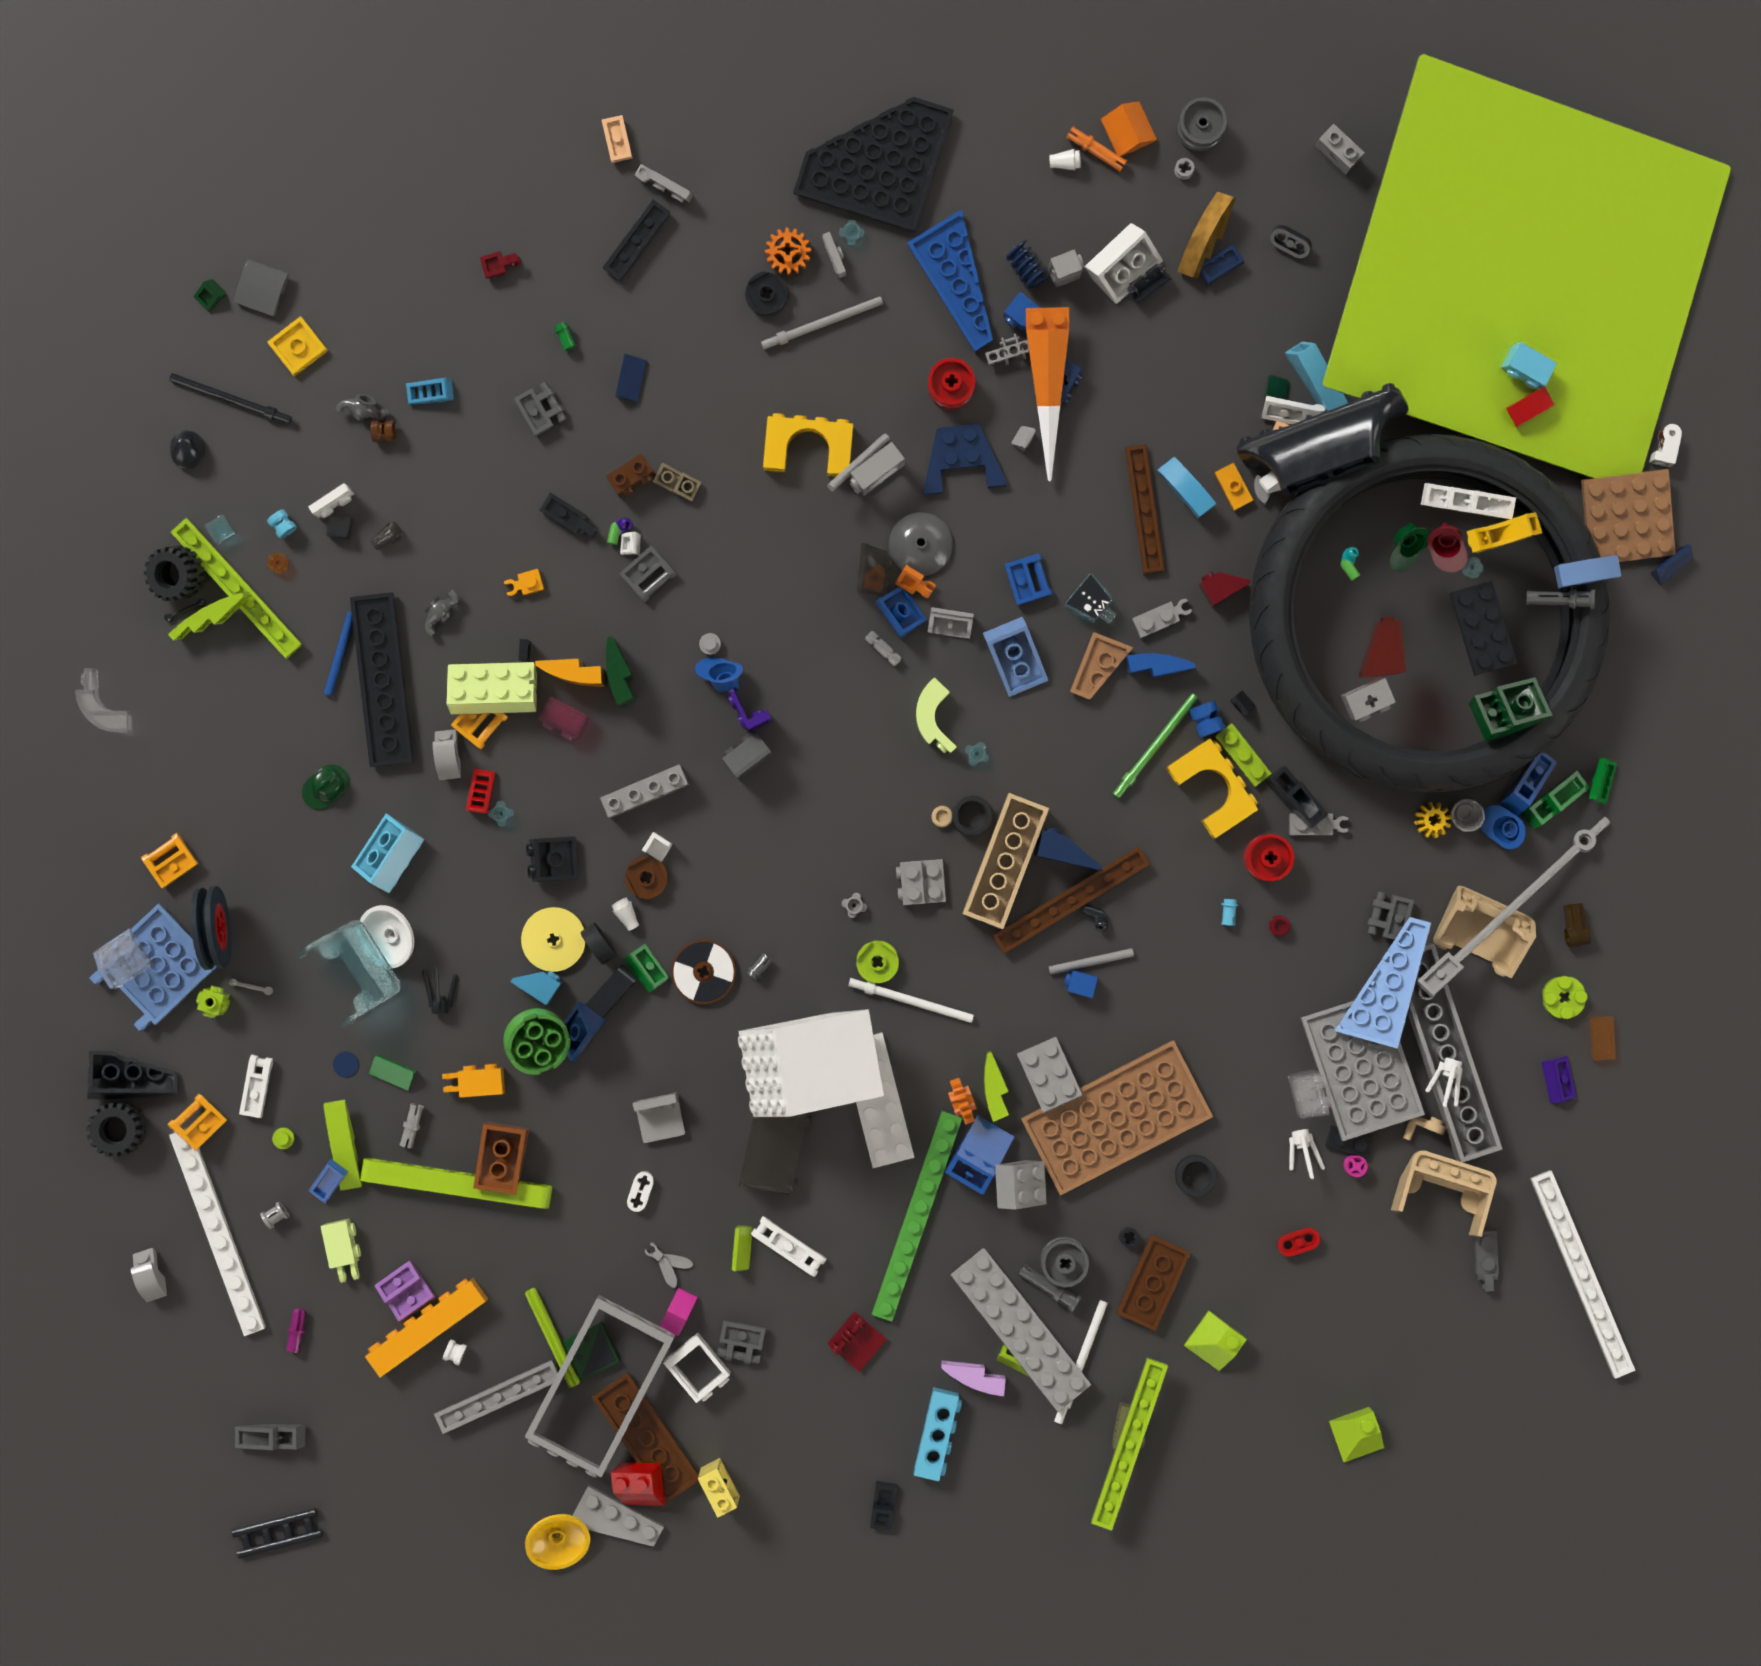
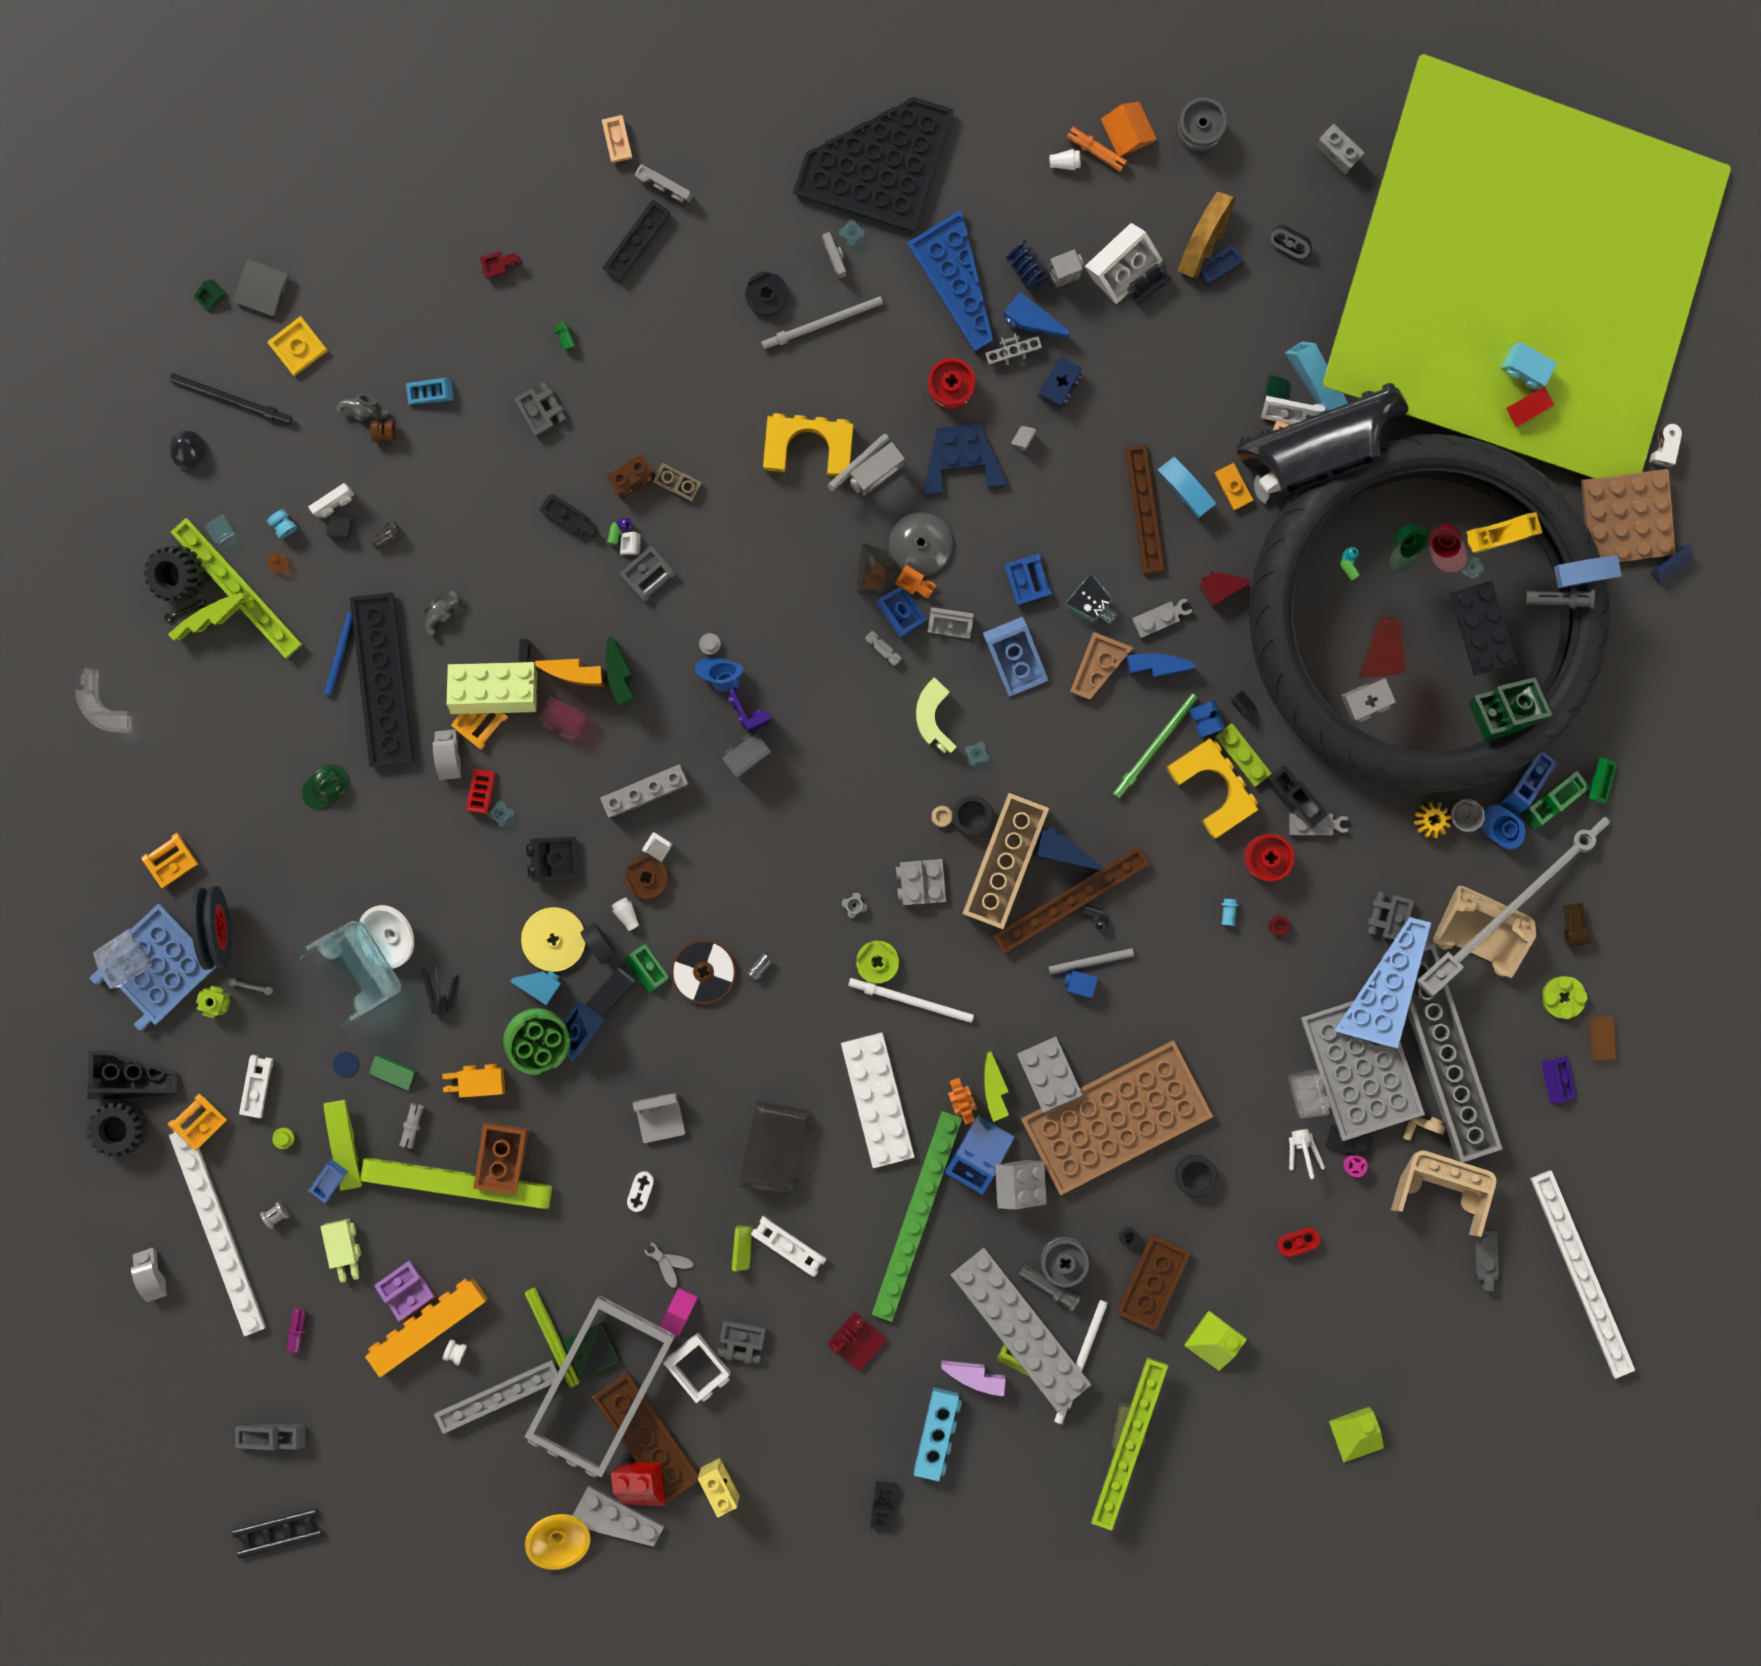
medium azure slope [351,813,424,893] -> none
light orange plate [504,569,544,596] -> none
dark blue slope [615,354,647,402] -> none
white piece [738,1009,884,1117] -> none
orange gear [765,227,811,276] -> none
orange plate [1026,307,1069,482] -> none
light grey bush [1174,158,1194,180] -> none
white slope [1421,483,1516,519] -> none
white plant [1426,1058,1463,1107] -> none

